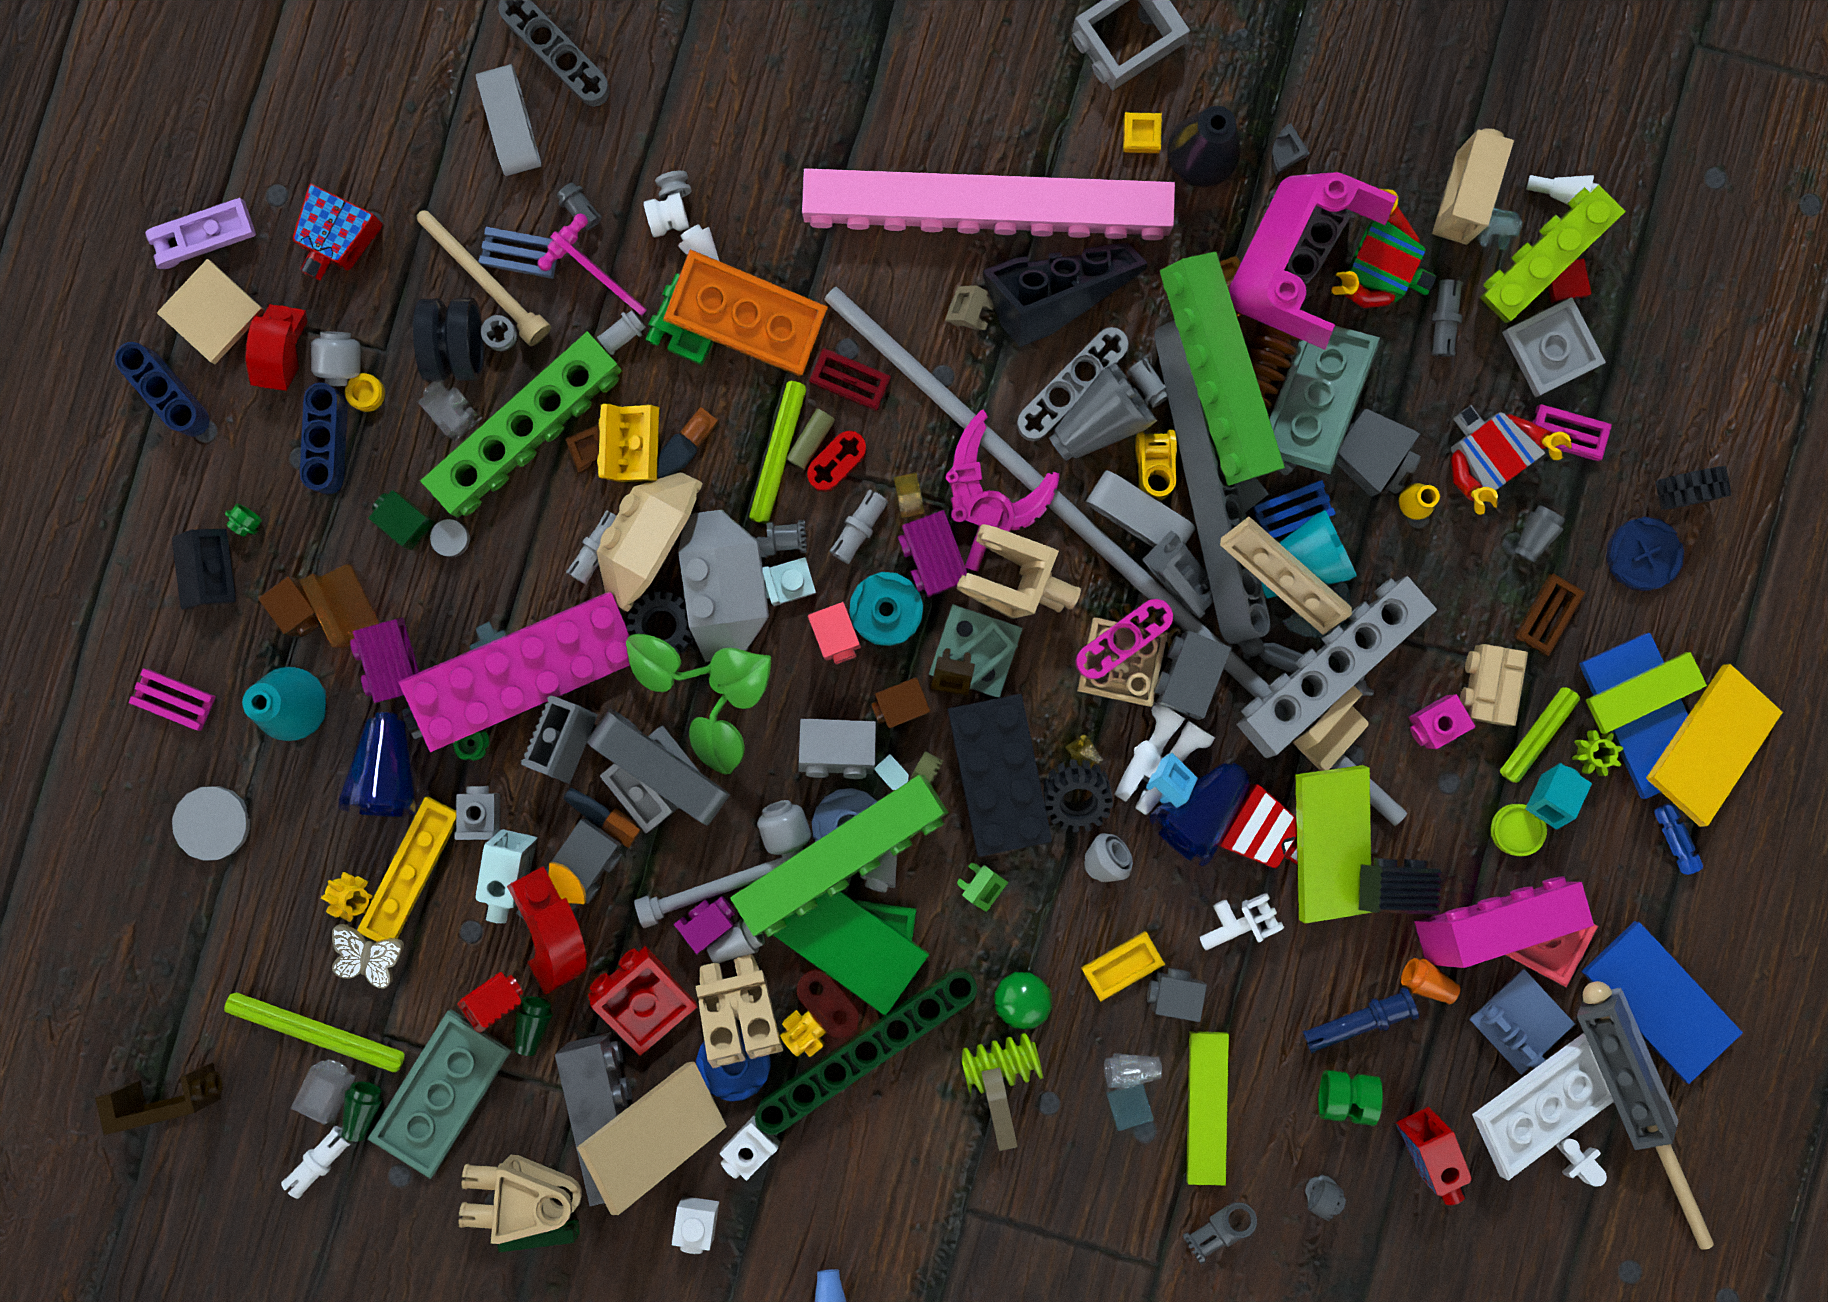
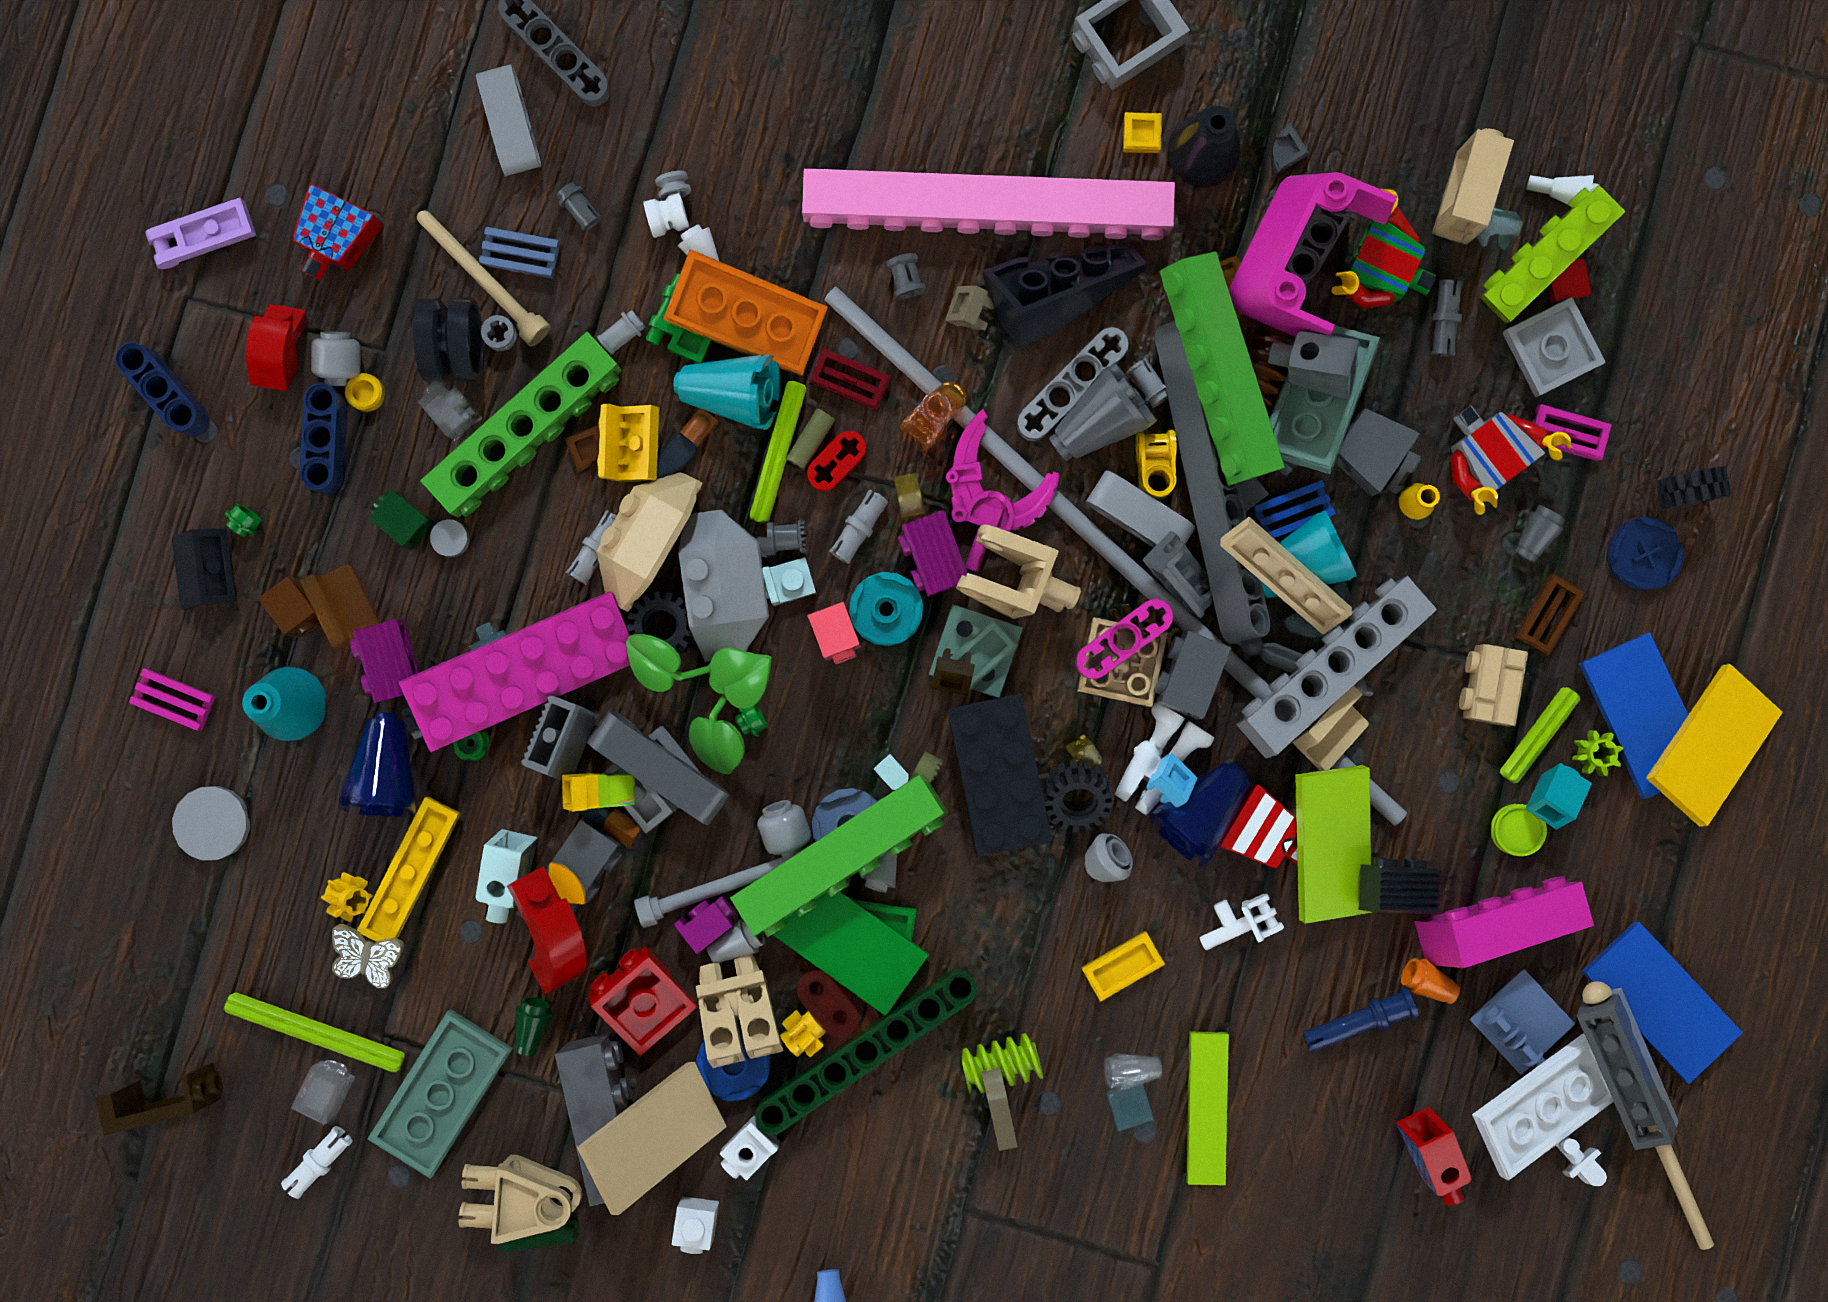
tan tile [157,259,265,364] -> none
dark green cone [341,1081,382,1142] -> none
light grey brick [455,786,500,840] -> none
red brick [457,972,523,1032] -> none
dark pink piece [538,213,647,315] -> none
light grey brick [798,719,876,779] -> none
reddish brown brick [871,677,930,729] -> none
bright green tile [957,863,1008,912] -> none
green hair [994,972,1053,1030] -> none
dark grey brick [1147,968,1207,1022] -> none
dark grey connector [1182,1202,1257,1265] -> none
dark grey connector [1304,1174,1346,1221] -> none
green wheel [1318,1070,1383,1126] -> none
dark pink brick [1409,694,1475,749] -> none
coral tile [1506,924,1598,987] -> none
lime tile [1586,652,1707,734] -> none
blue axle [1654,803,1703,875] -> none
none -> leg [562,772,635,812]
none -> teal cone [673,354,780,430]
none -> green plate [735,704,768,737]
none -> dark grey bush [886,253,927,300]
none -> clear orange piece [899,381,967,453]
none -> dark grey torso [1268,331,1359,399]

